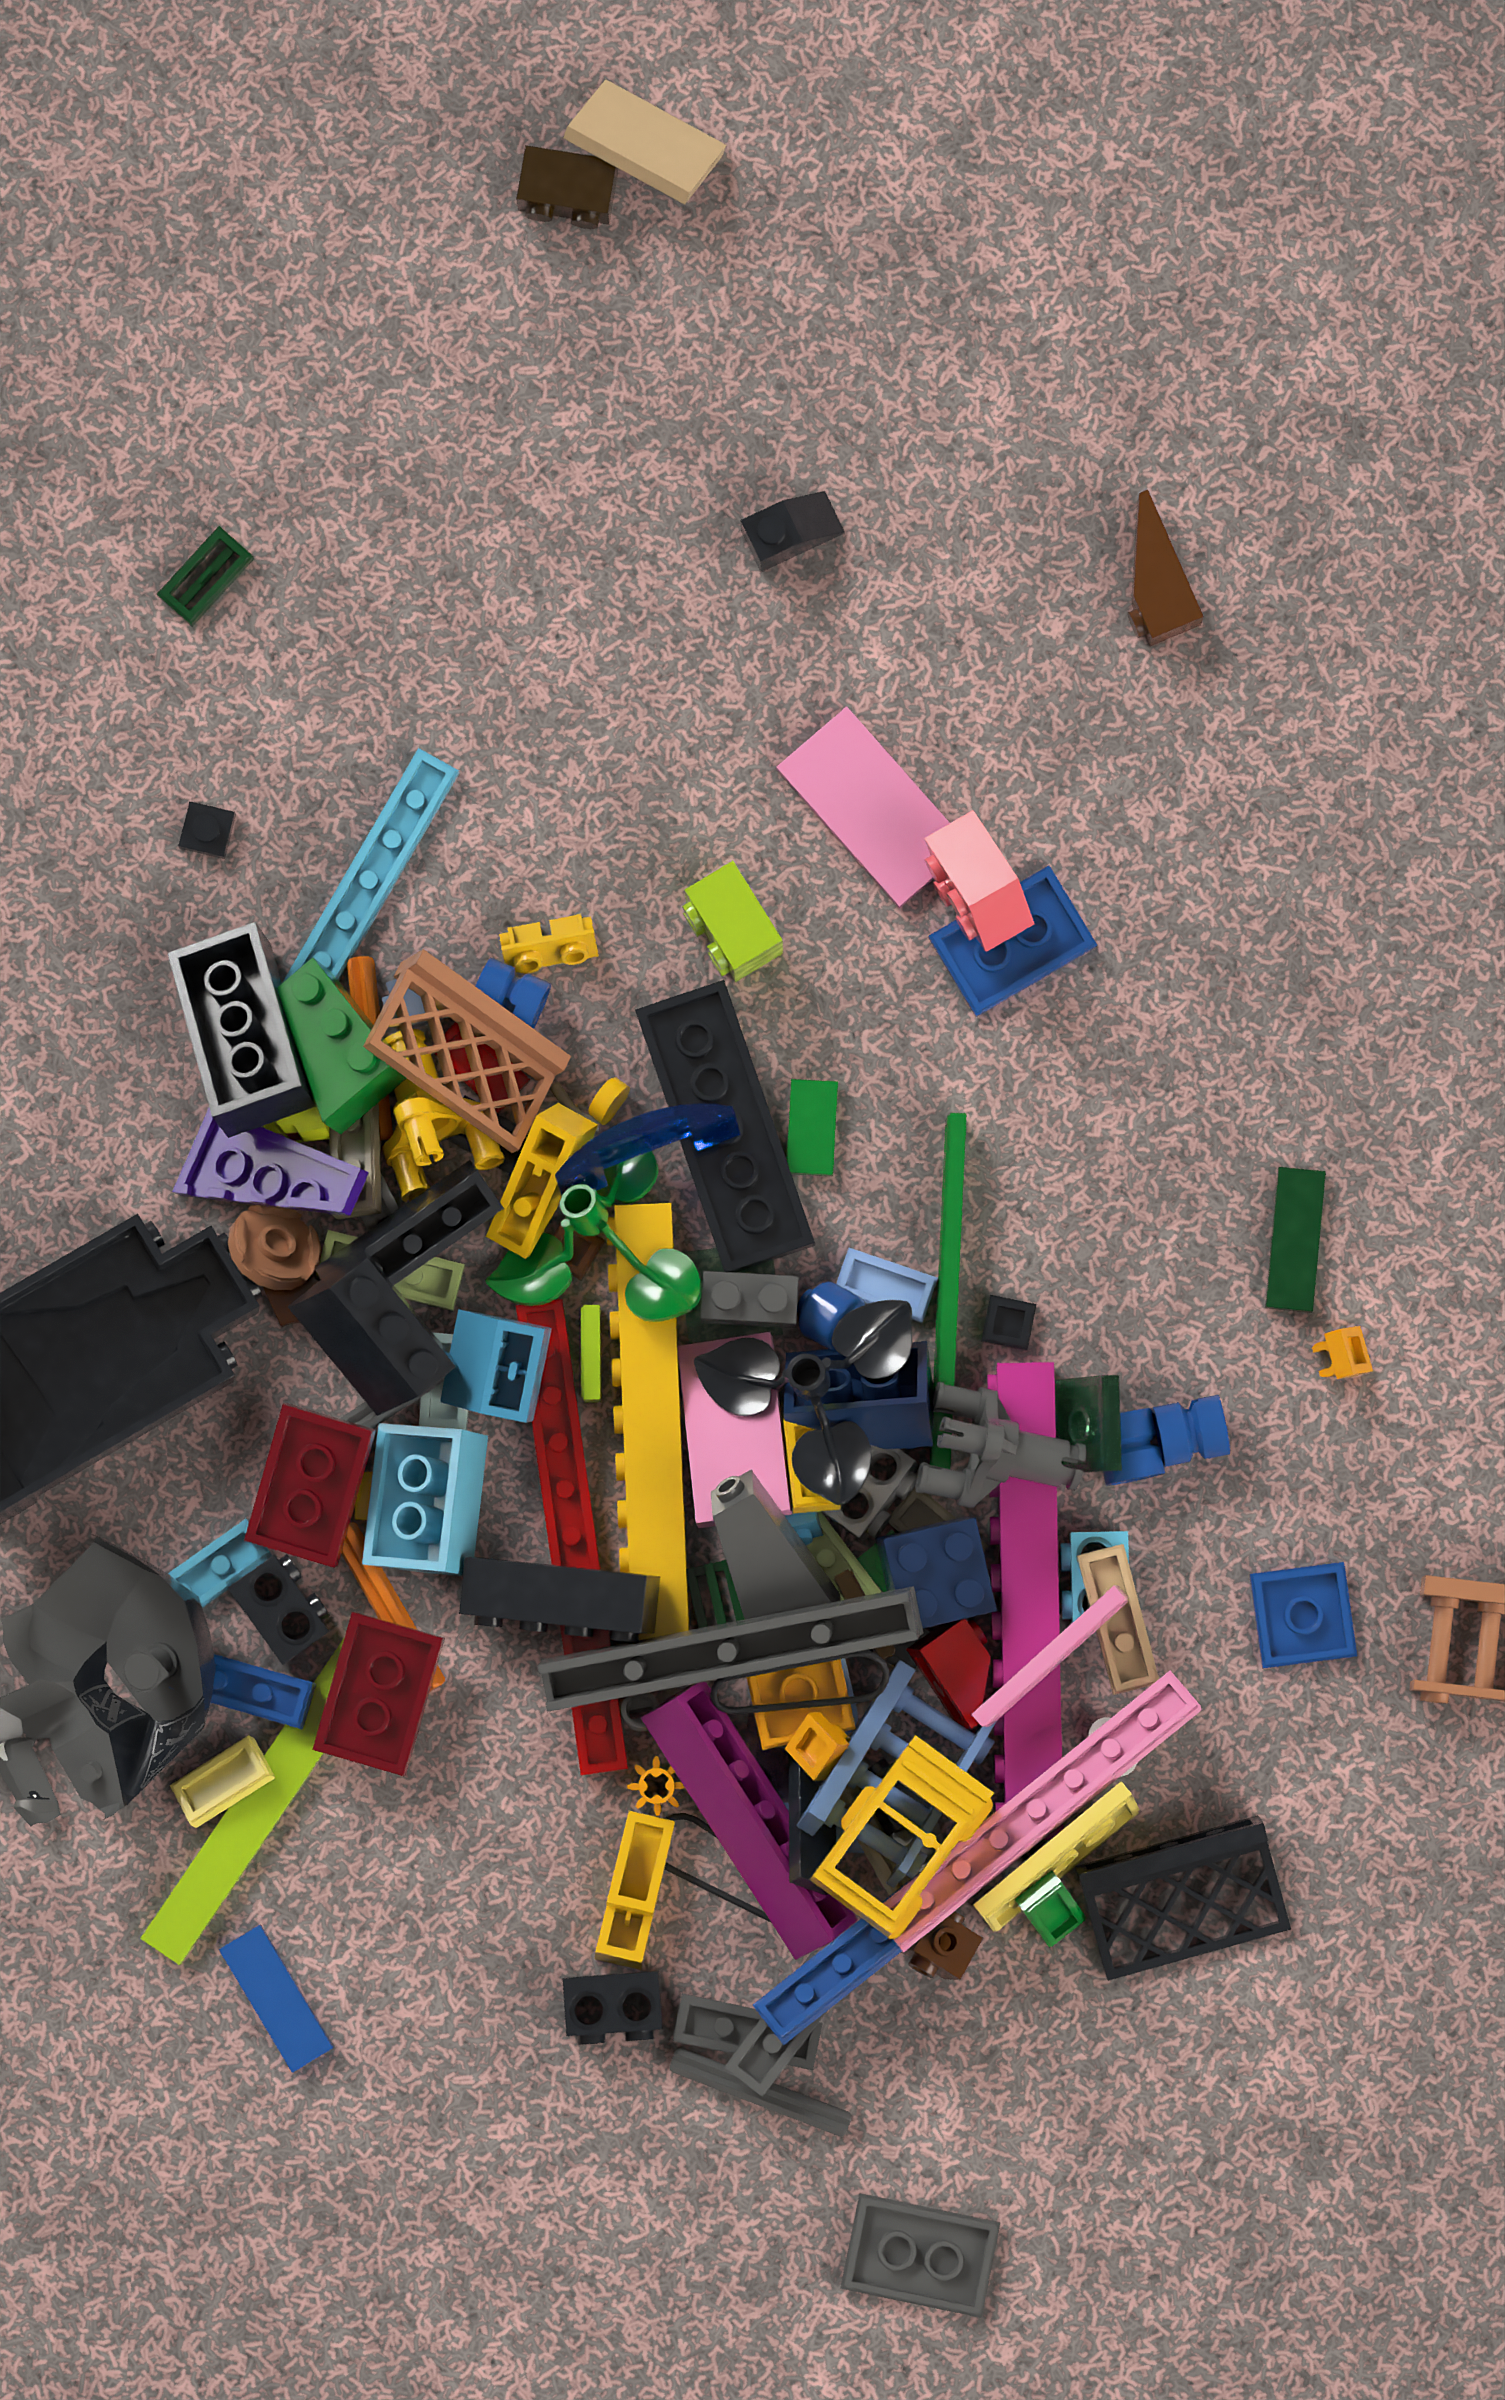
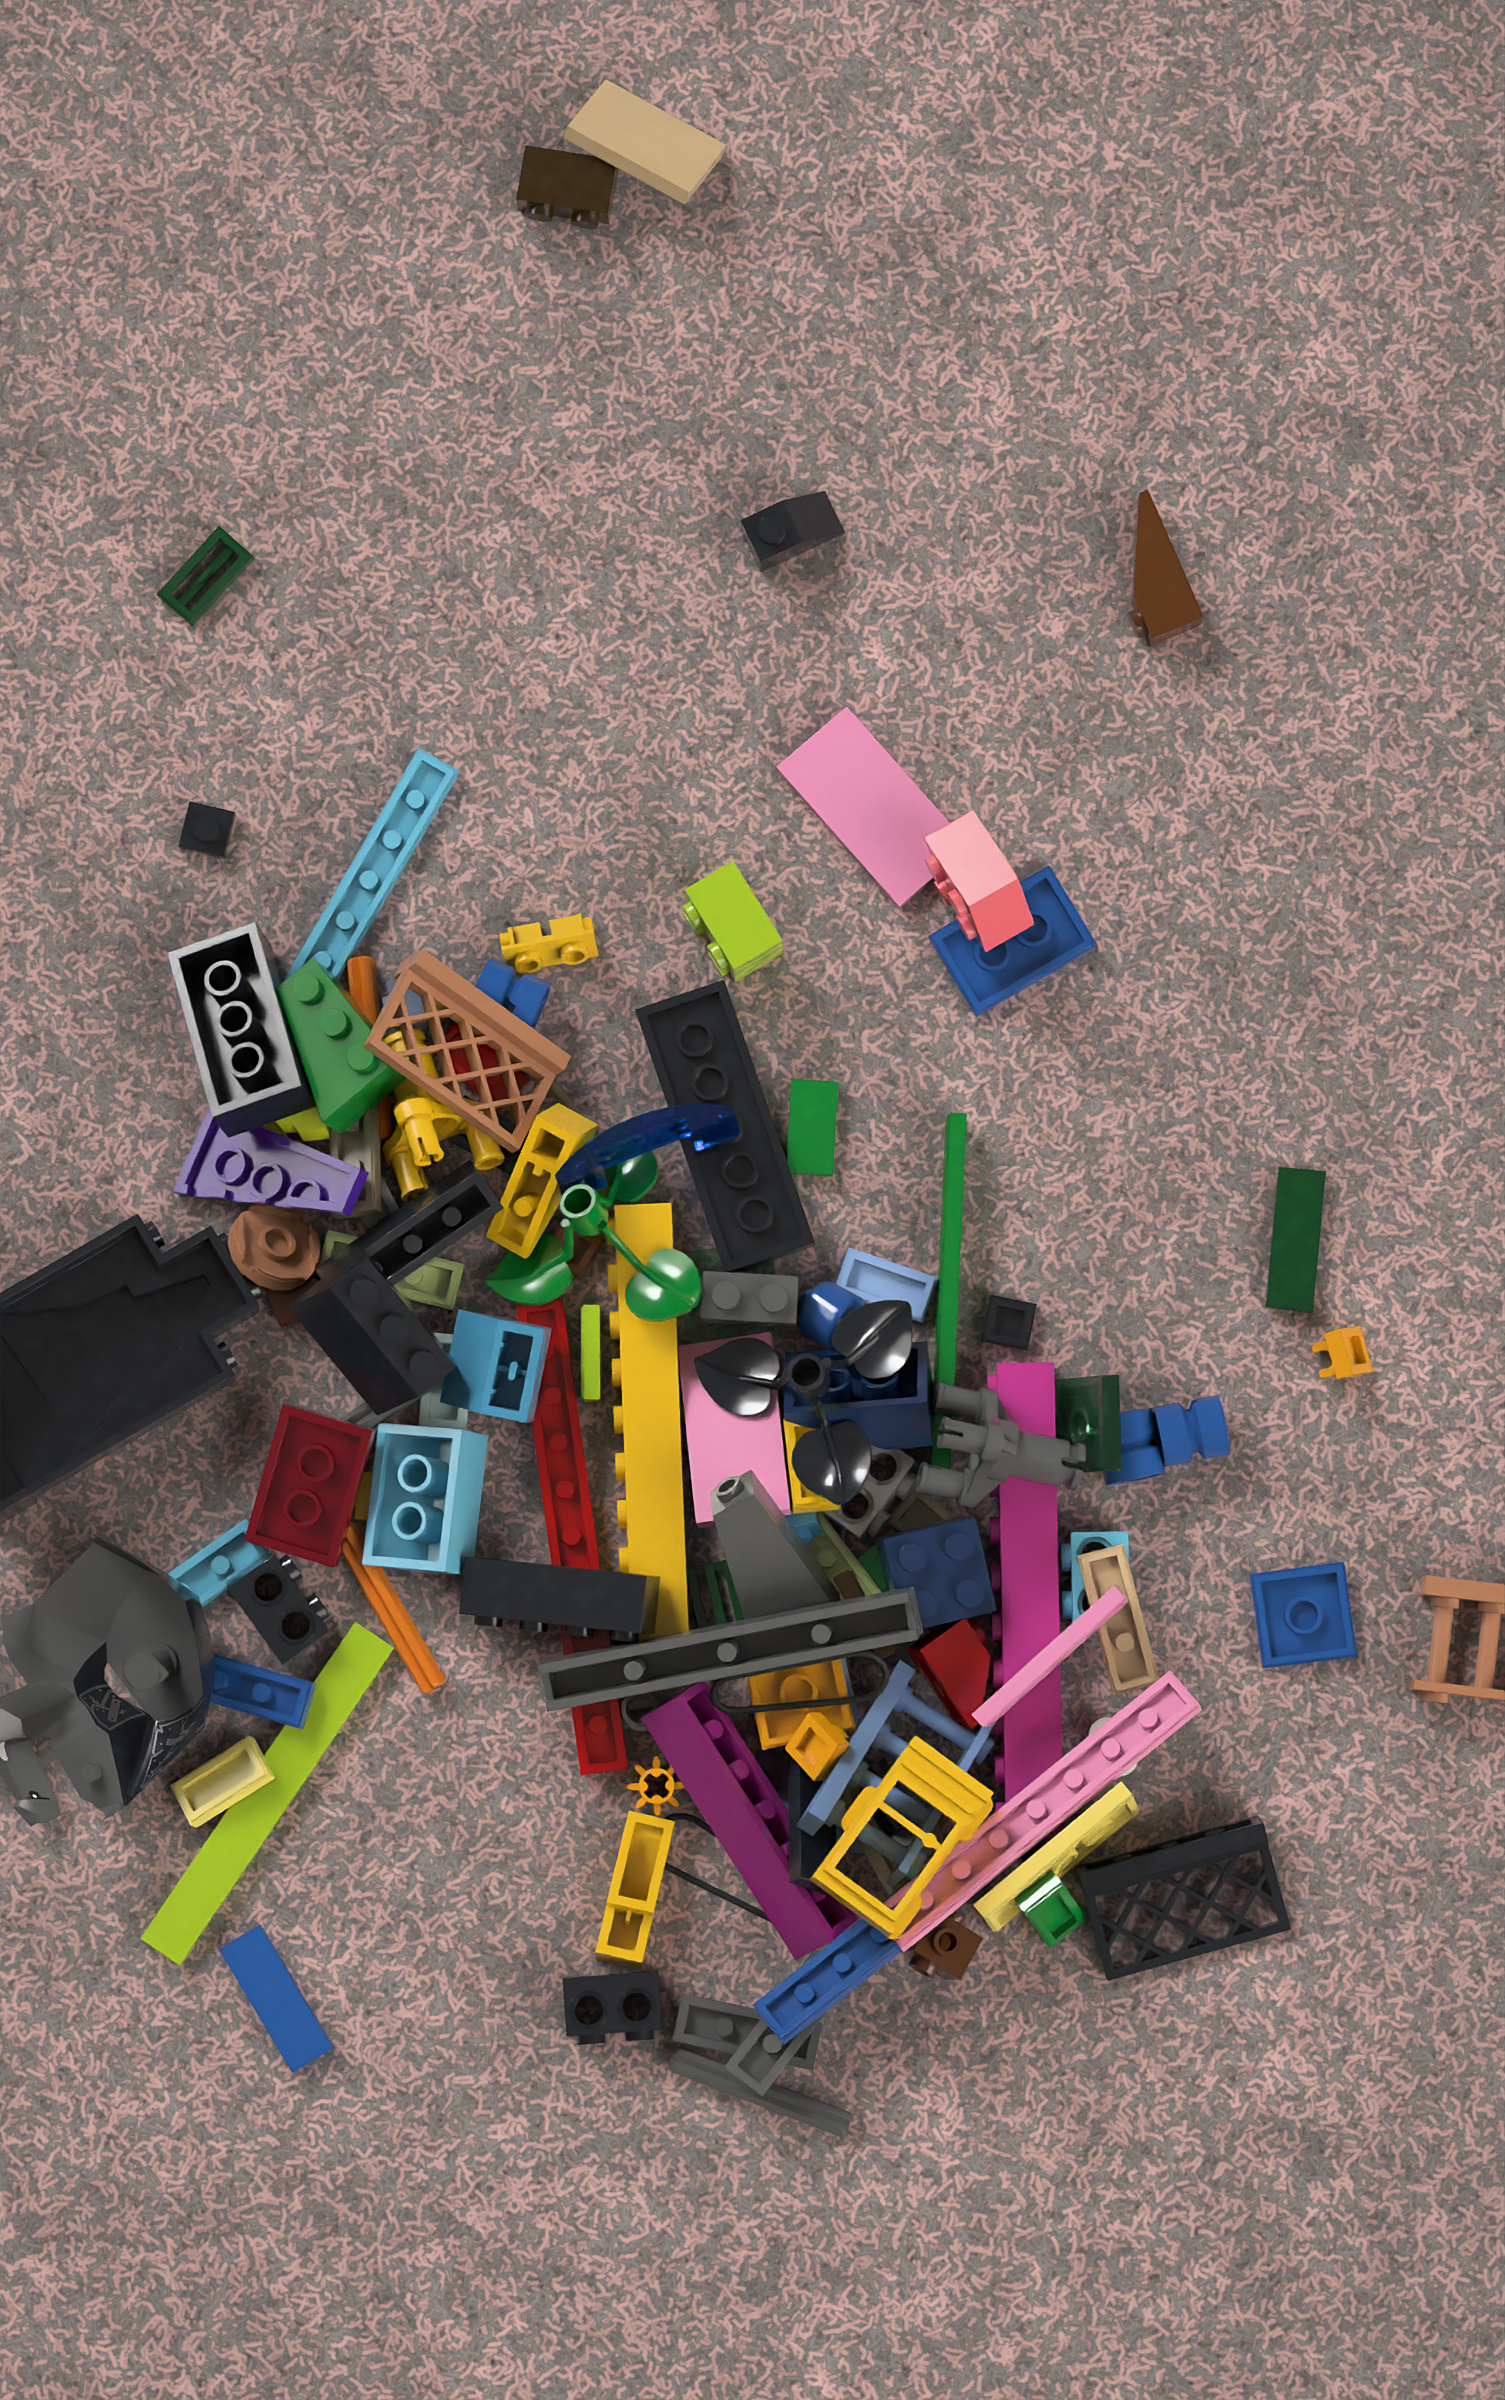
dark red plate [312,1612,445,1776] -> none
yellow tile [588,1077,630,1125] -> none
dark grey tile [840,2193,1000,2318] -> none

